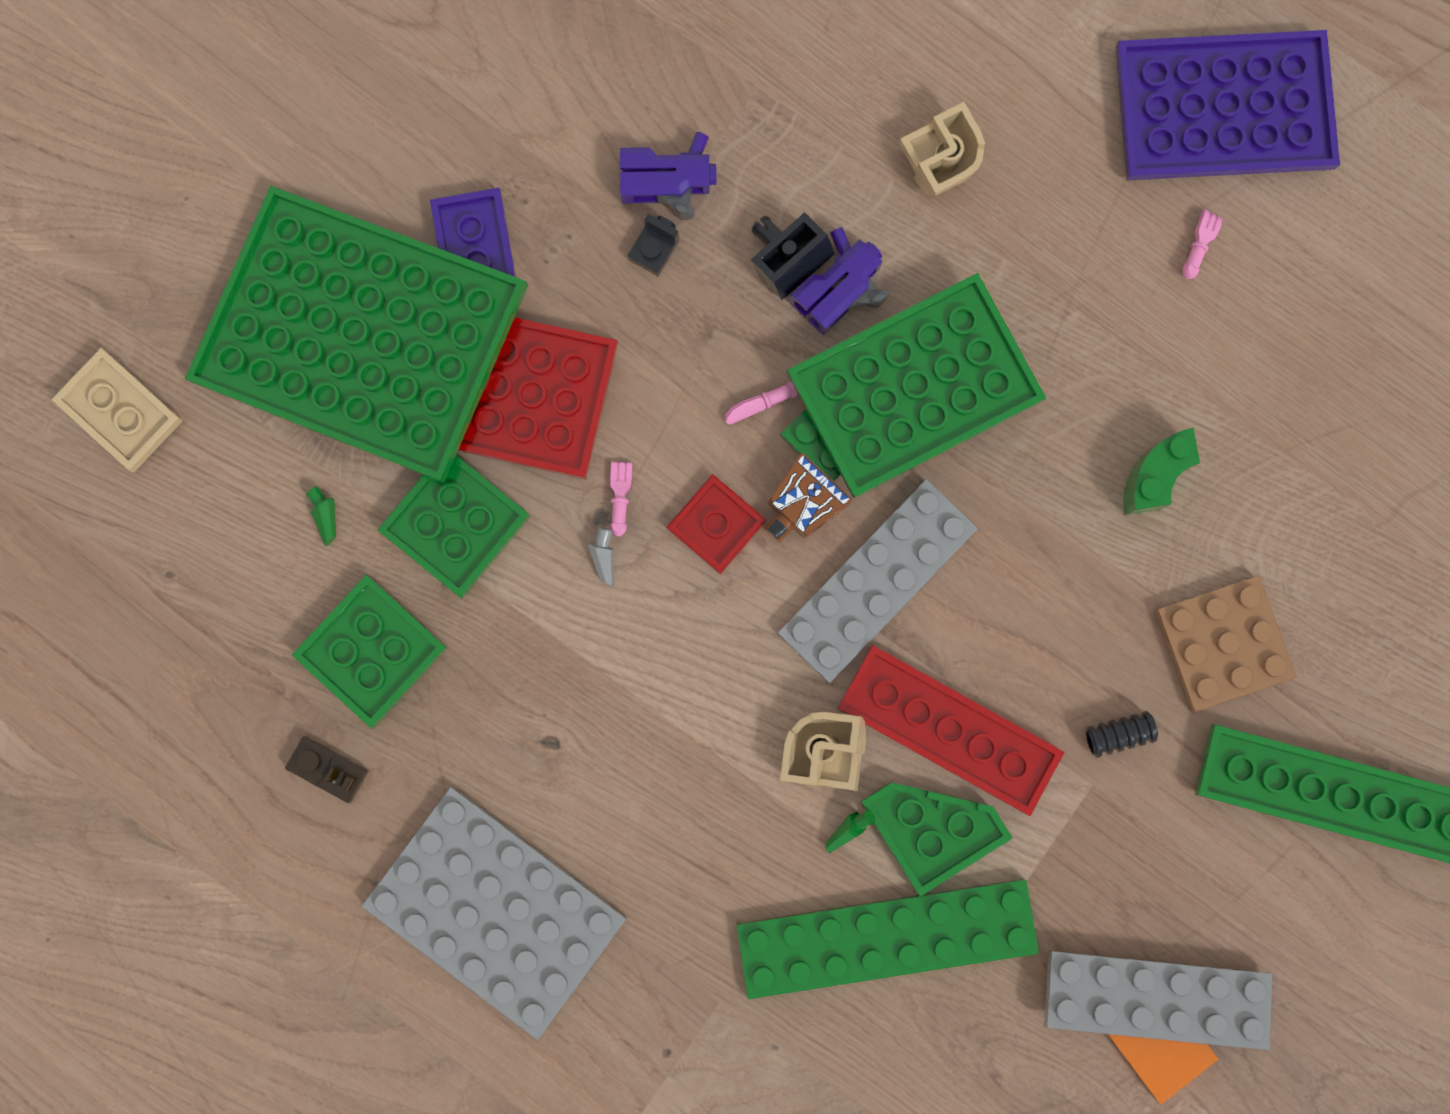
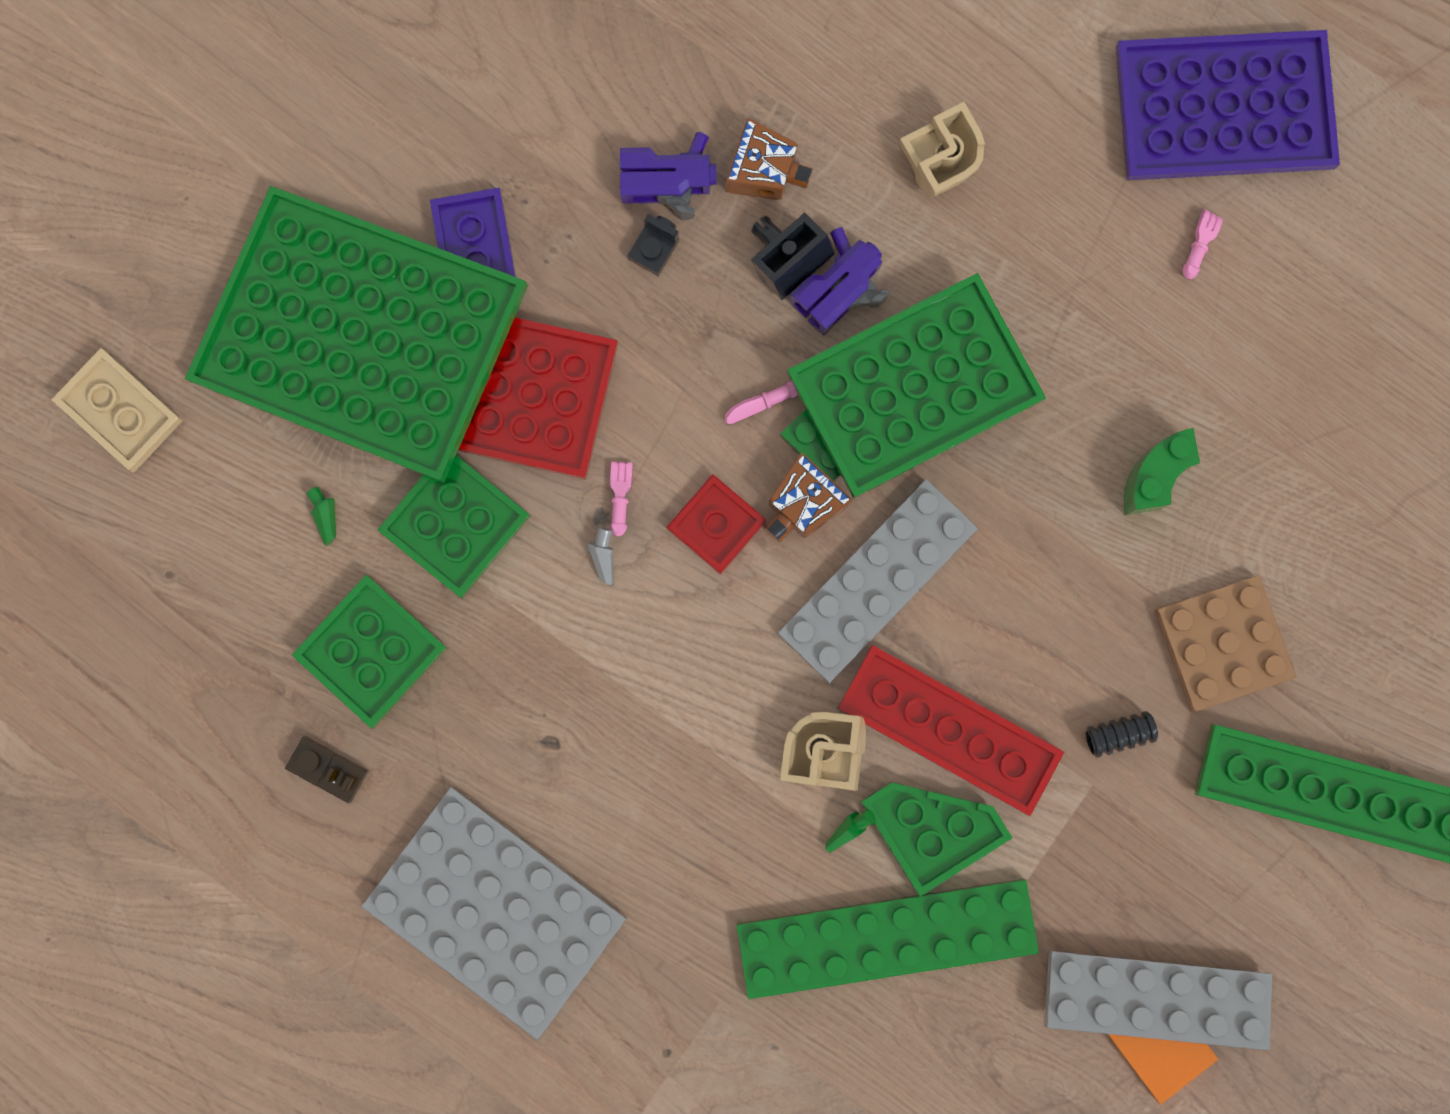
none -> torso [726,118,813,200]

